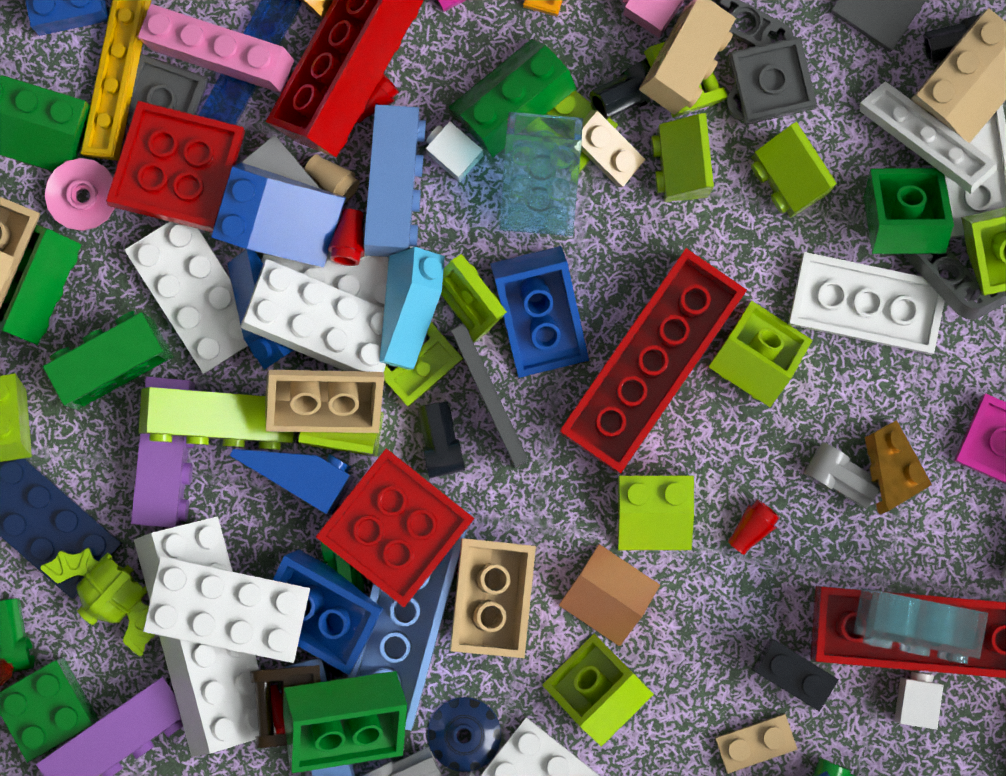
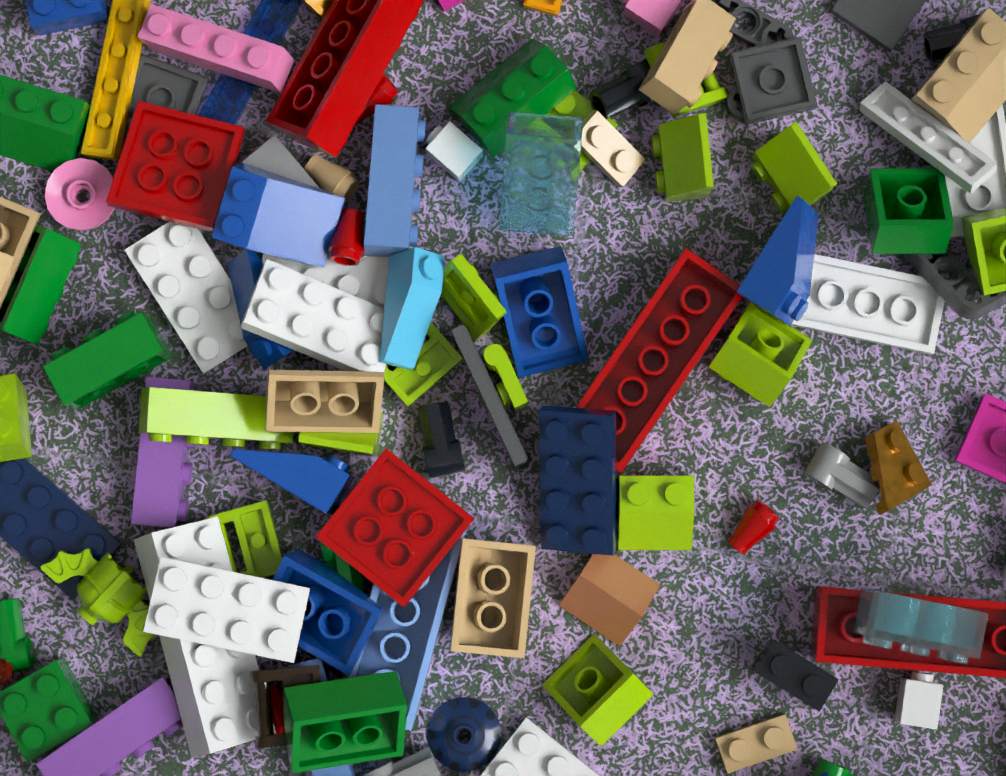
none -> lime plate [204,500,283,578]
none -> lime plate [484,344,528,412]
none -> dark blue plate [539,405,616,556]
none -> blue slope [737,196,819,326]

